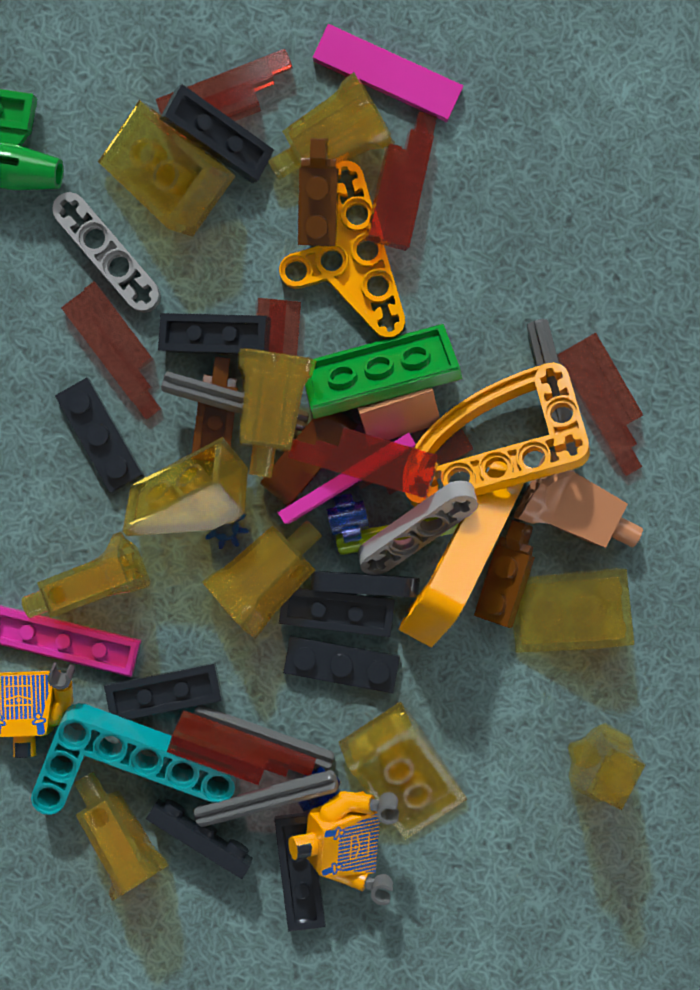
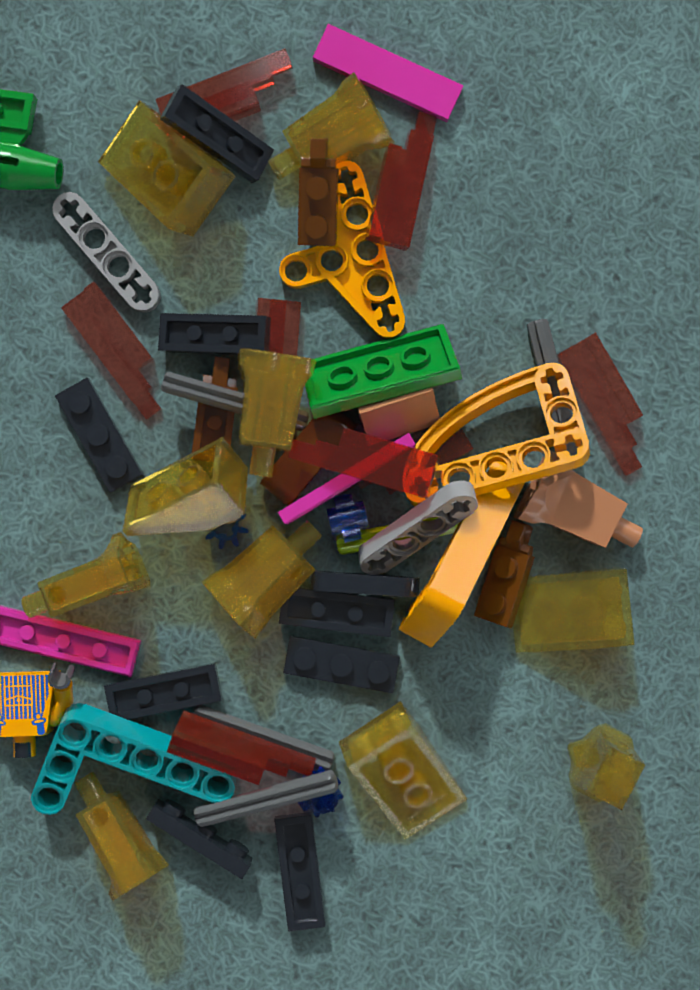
light orange torso [289,791,399,905] -> none

